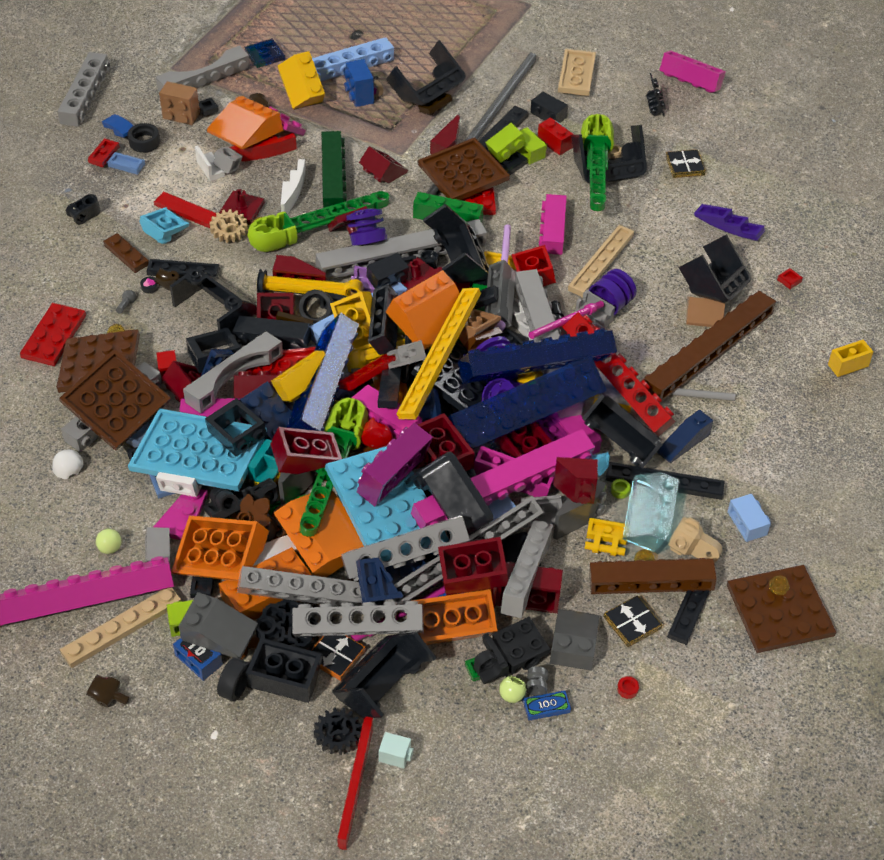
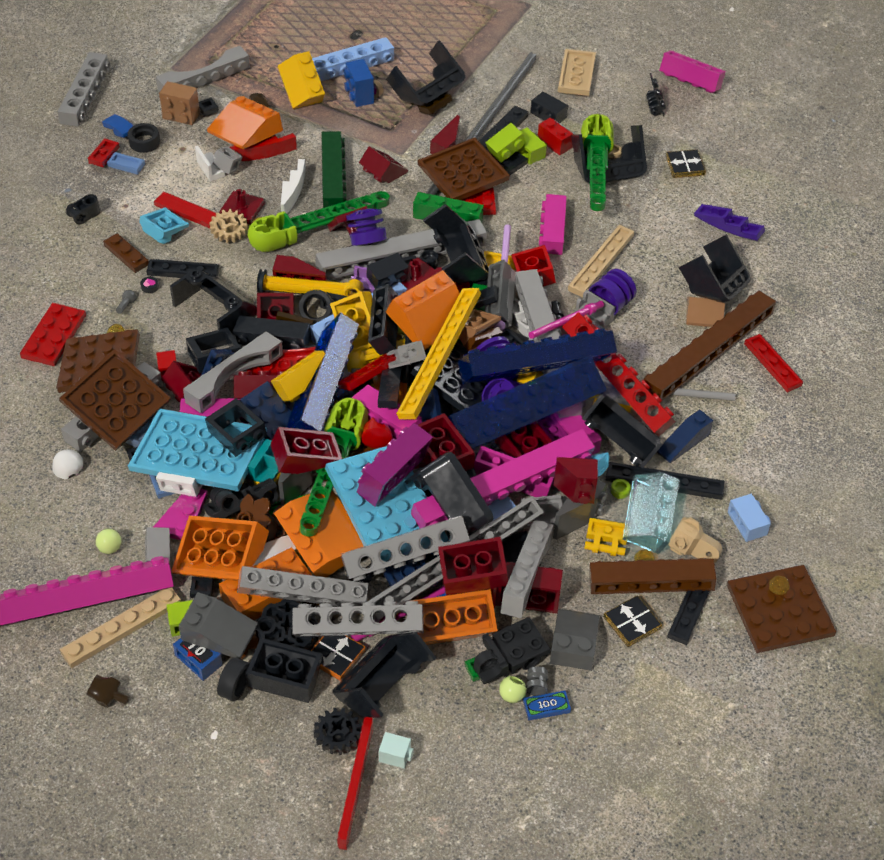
dark brown piece [154,268,179,291] -> none
clear blue tile [244,38,285,68] -> none
dark pink wing [269,106,306,136] -> none
dark blue wing [356,557,403,603] -> none
red tile [617,676,639,699] -> none
red tile [777,268,803,289] -> none
yellow brick [828,339,873,377] -> none
none -> red tile [744,334,803,392]

